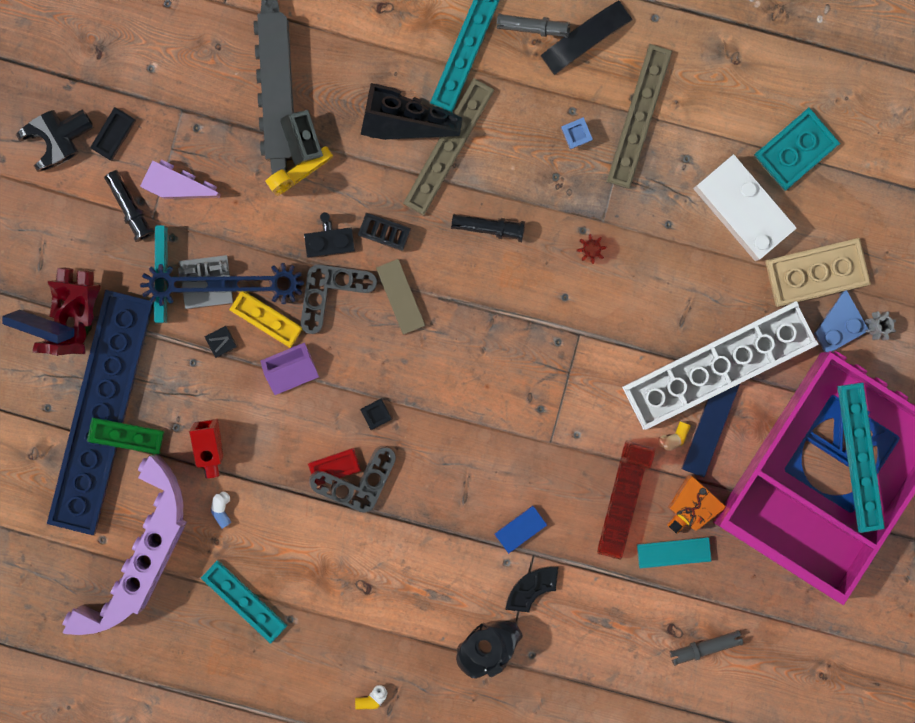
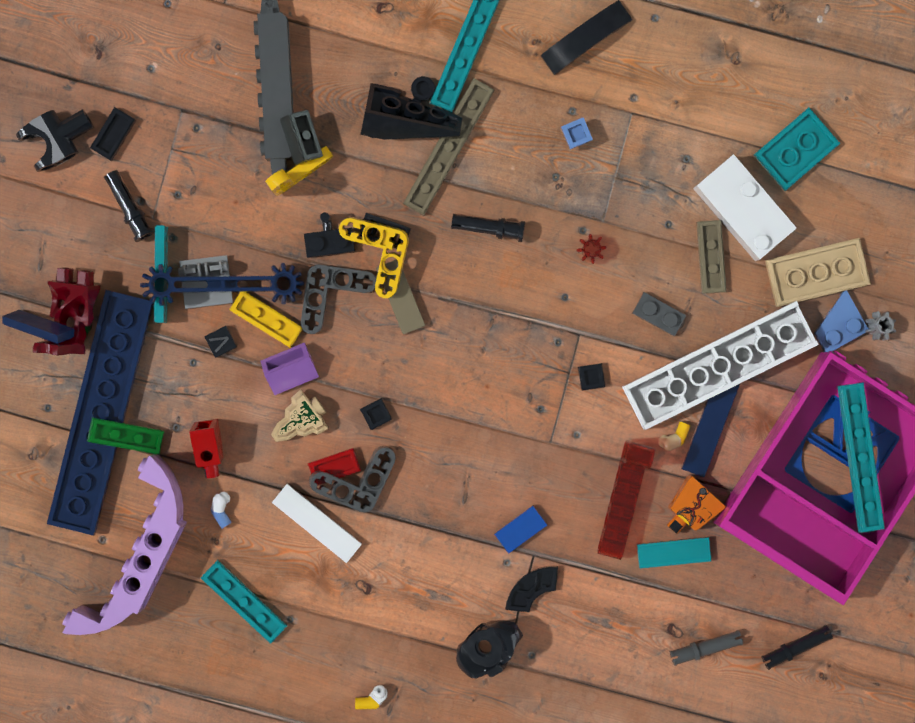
lavender slope [140,160,221,199] -> none
dark grey pin [496,14,570,38] -> none
dark tan tile [606,44,672,189] -> none
none -> tan rock [271,390,329,442]
none -> white tile [272,483,362,563]
none -> yellow beam [339,217,409,298]
none -> black tile [411,76,435,102]
none -> black tile [578,363,605,391]
none -> dark grey plate [632,292,686,336]
none -> dark tan tile [696,220,726,294]
none -> black pin [761,625,833,670]

